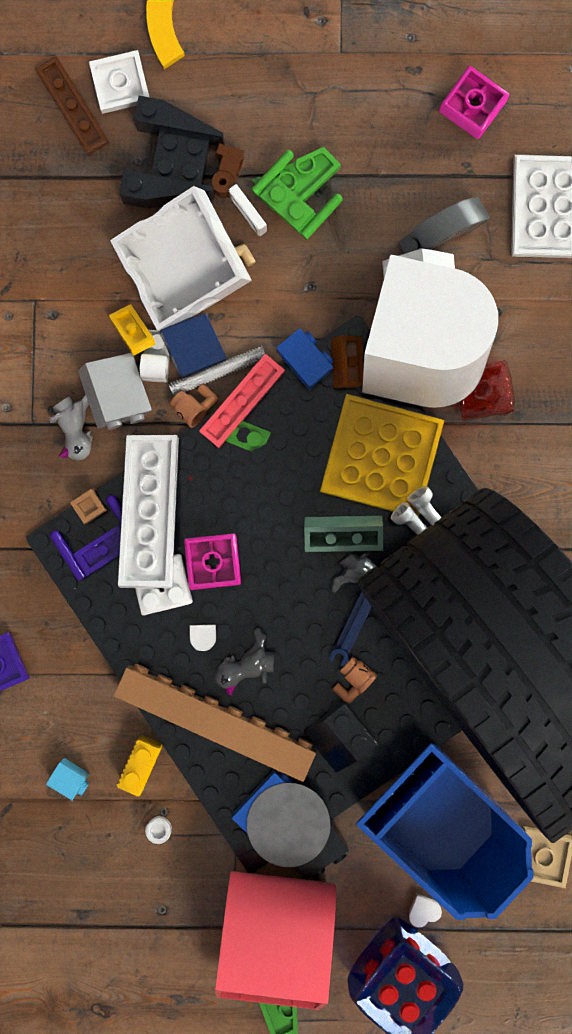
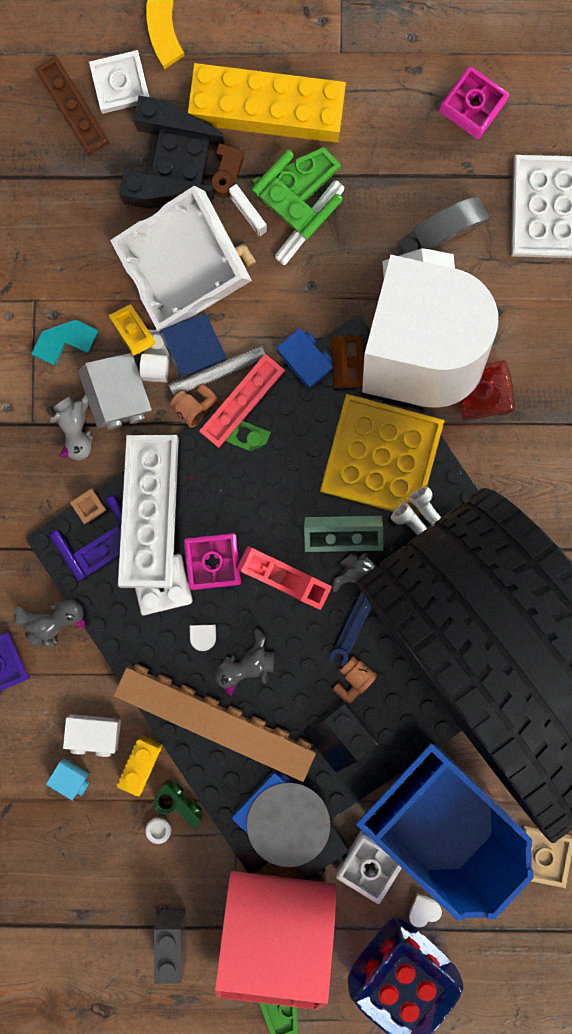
none -> dark grey animal [14,599,85,649]
none -> teal tile [31,320,99,366]
none -> white brick [63,714,121,757]
none -> dark green plate [154,779,203,829]
none -> dark grey brick [154,909,187,984]
none -> yellow brick [188,63,346,143]
none -> coral arch [237,546,332,610]
none -> white axle [275,180,344,265]
none -> white brick [335,831,401,904]

